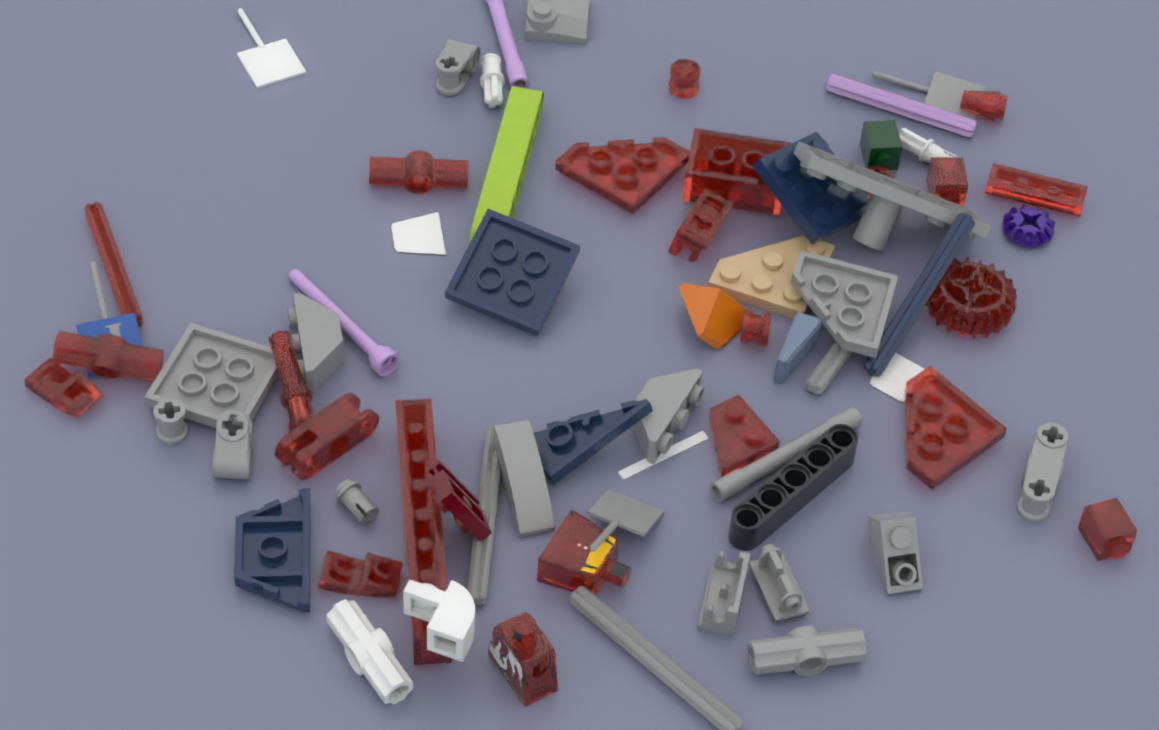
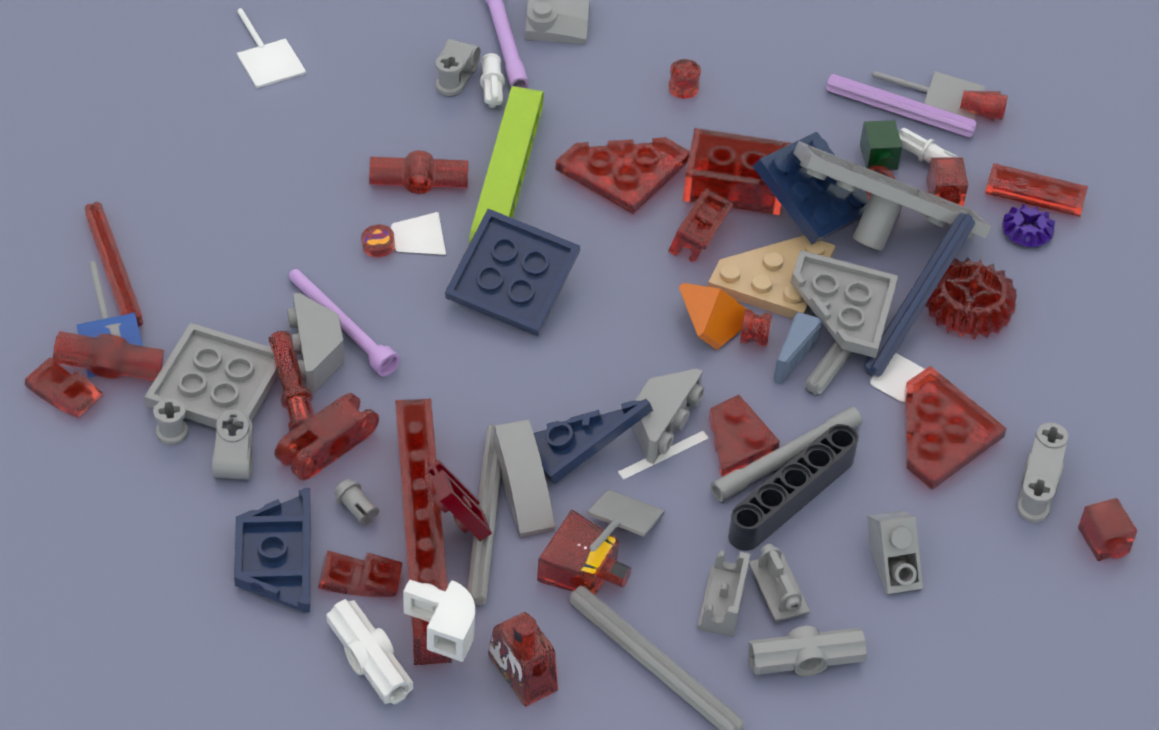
none -> clear red tile [361,224,395,257]

